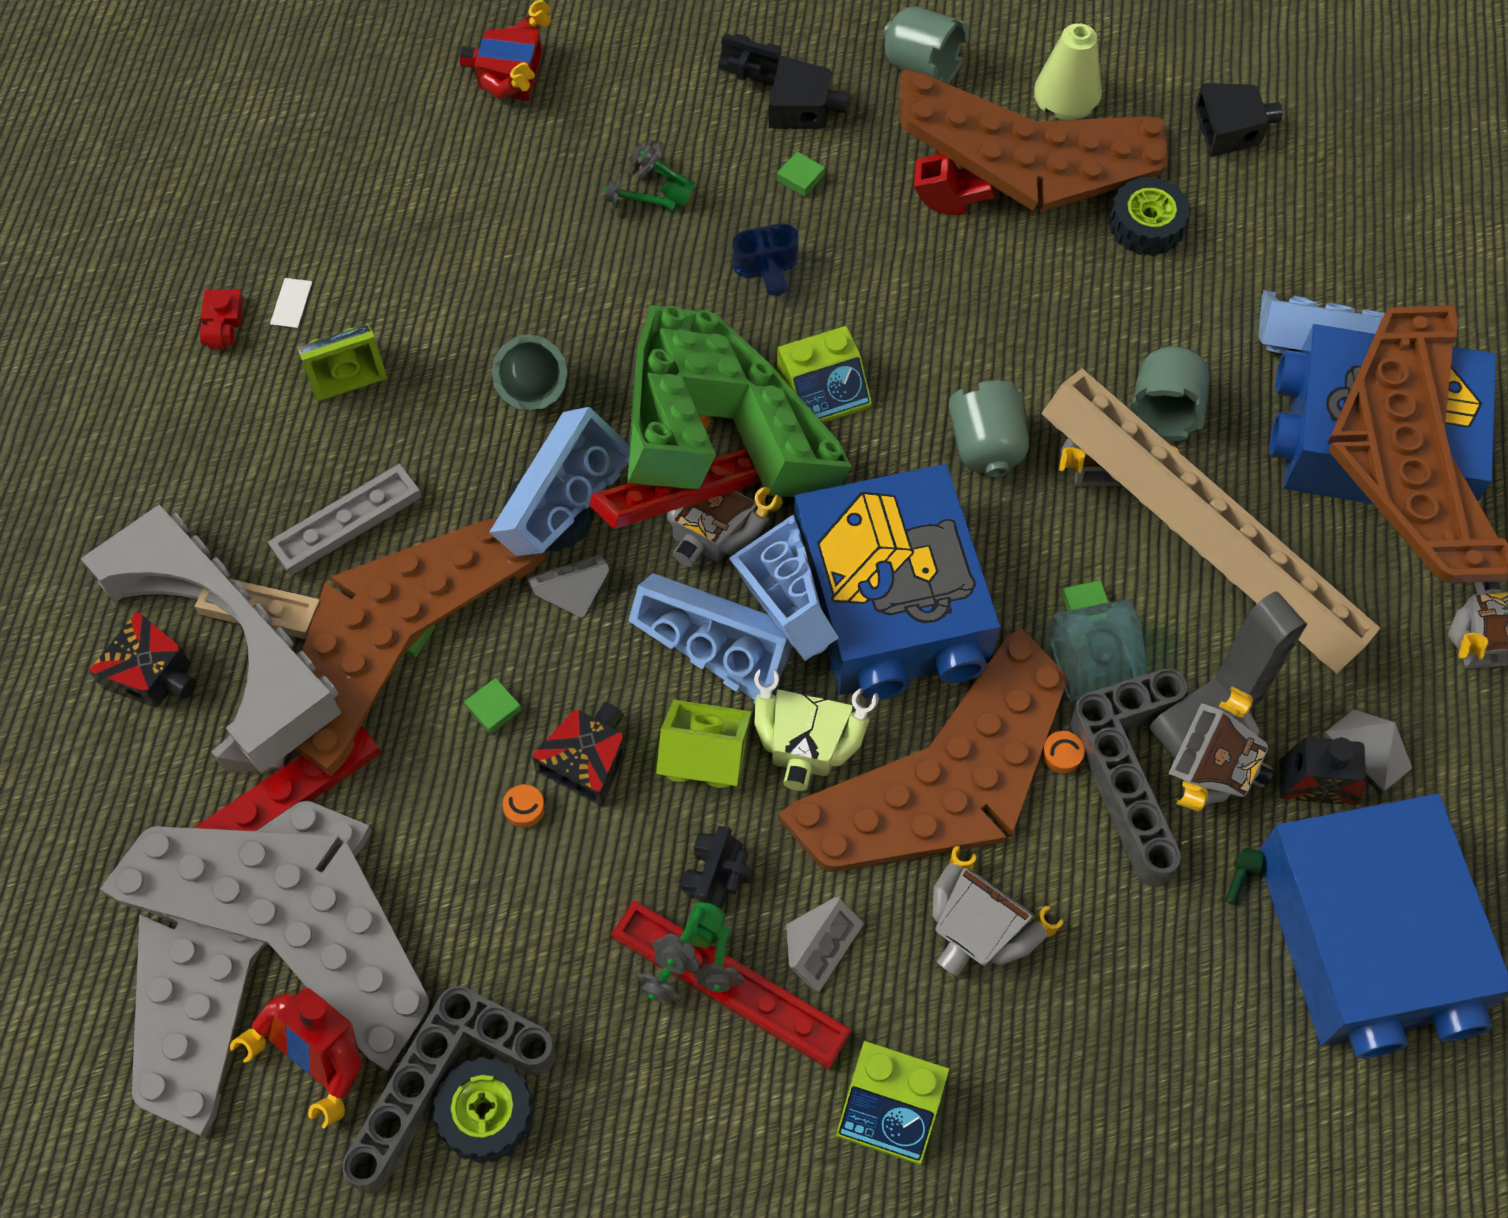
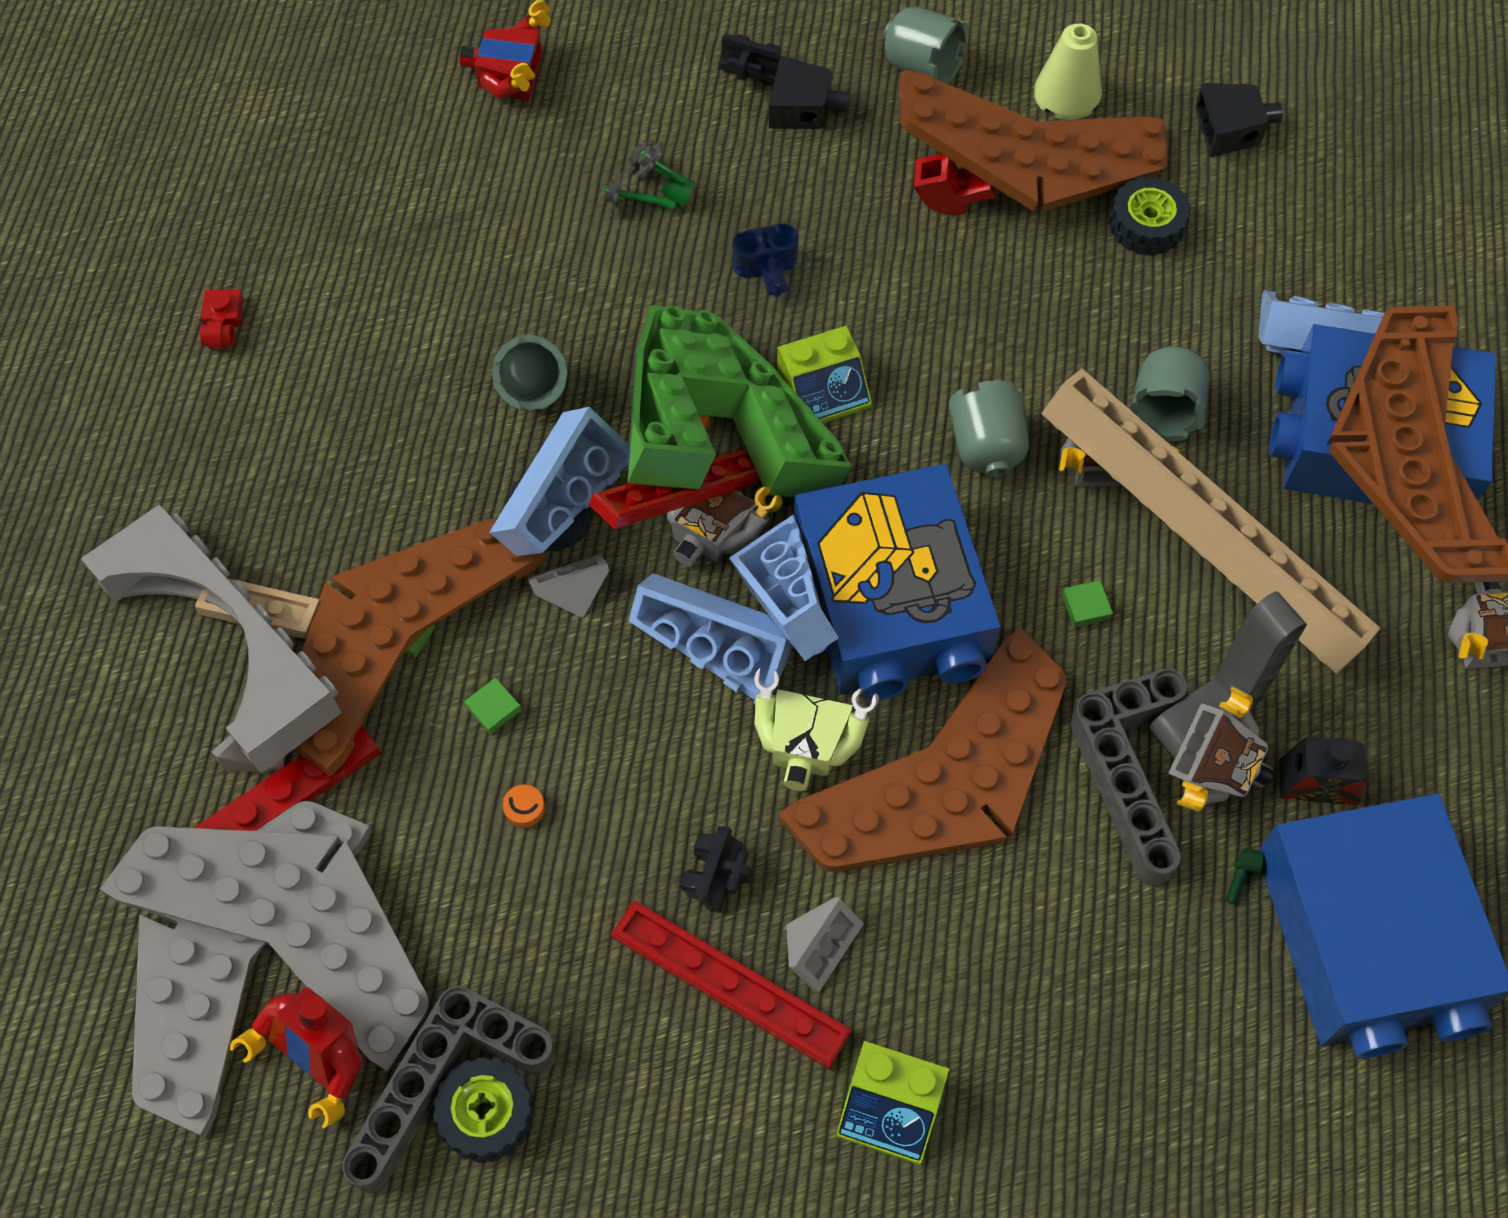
torso [89,611,196,707] -> none
light grey plate [268,464,421,576] -> none
white sticker [270,278,312,328] -> none
lime slope [297,324,387,402] -> none
torso [532,702,626,807] -> none
plant [636,902,744,1003] -> none
lime slope [656,700,752,788] -> none
bright green tile [777,151,825,197] -> none
light grey torso [932,846,1063,977] -> none
orange tile [1042,731,1085,774] -> none
clear light blue slope [1048,598,1147,704] -> none
light grey slope [1324,709,1412,794] -> none

